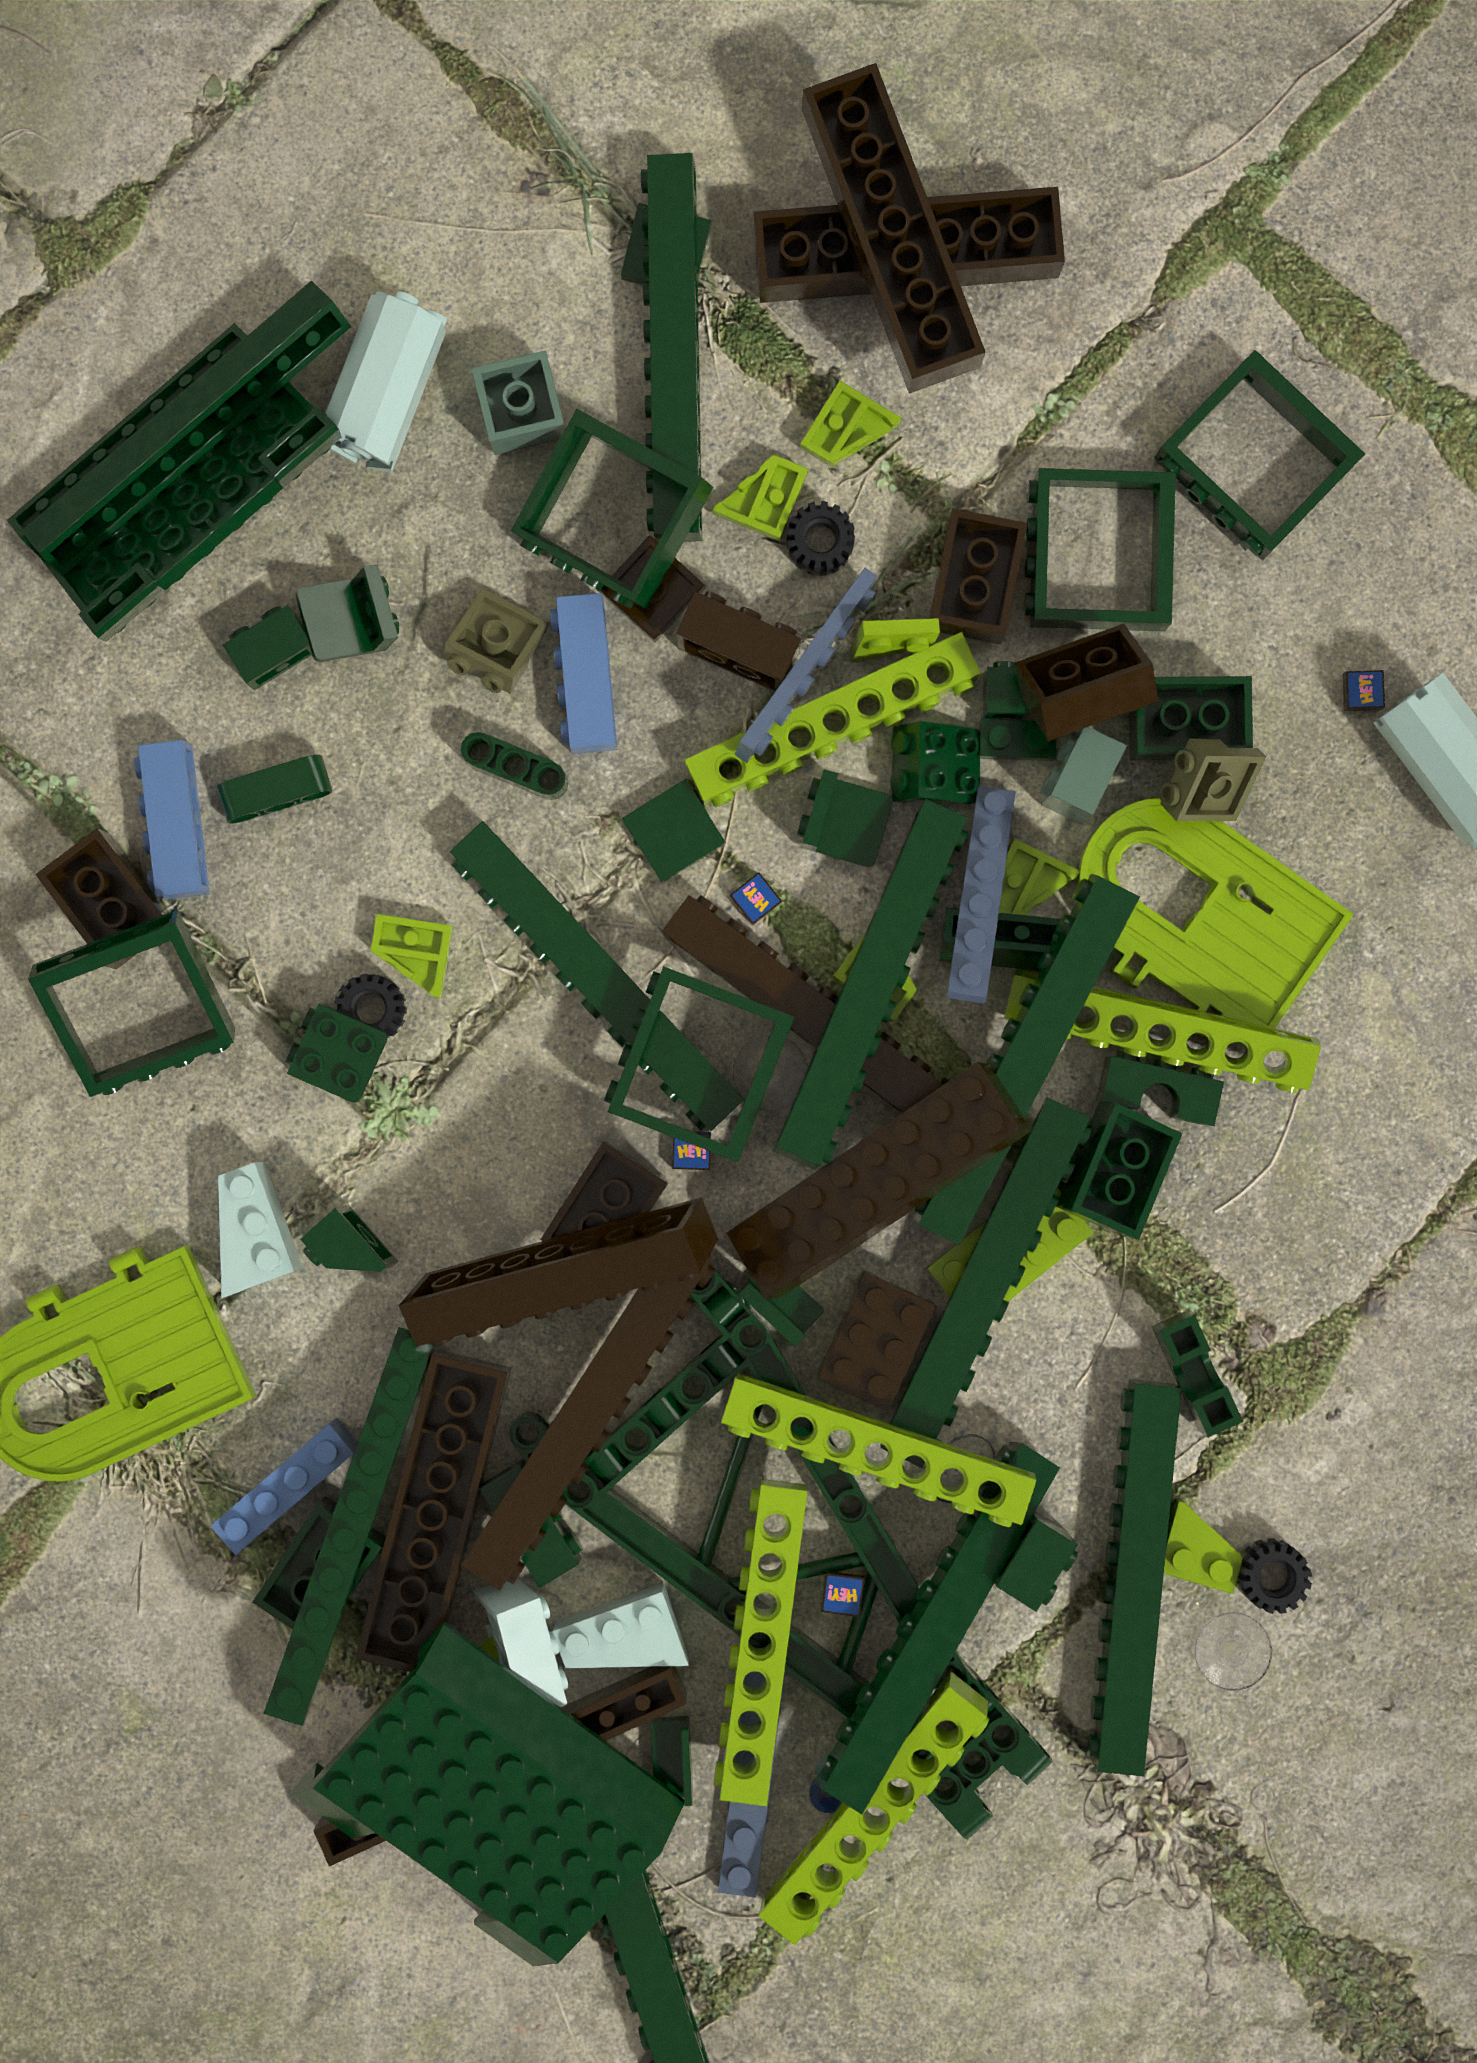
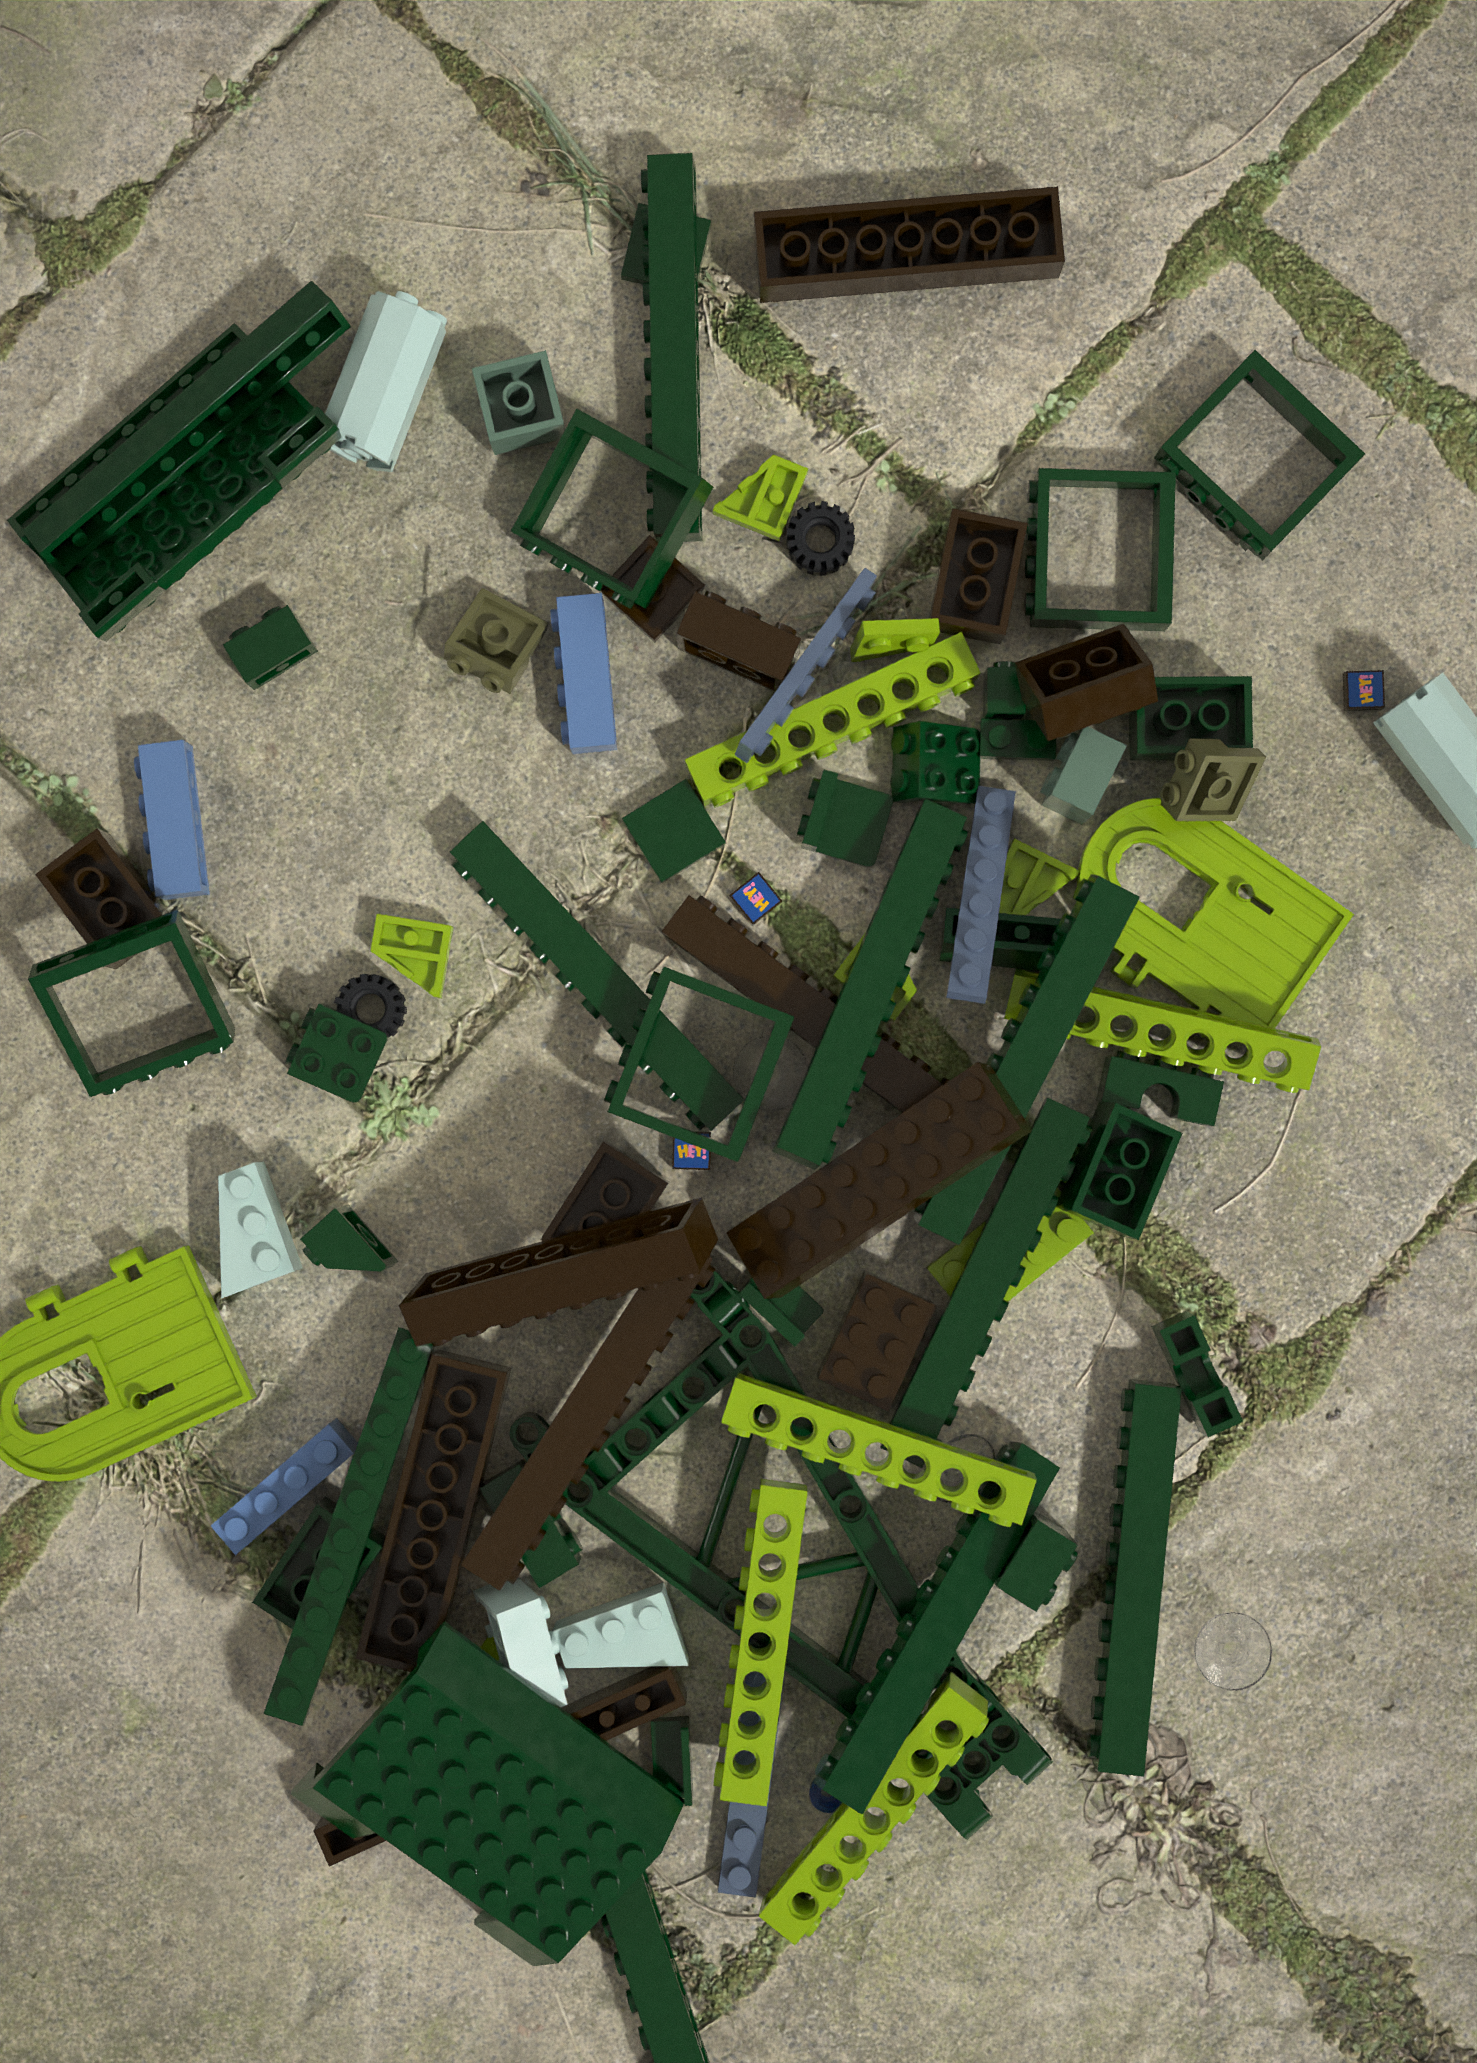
dark green beam [217,754,333,824] -> none
bracket [295,564,399,662] -> none
dark green beam [461,732,568,800] -> none
lime wing [800,380,902,467] -> none
dark brown brick [802,63,986,394] -> none
tile [821,1571,865,1617] -> none
lime wing [1164,1499,1243,1594] -> none
black tyre [1237,1538,1312,1614] -> none

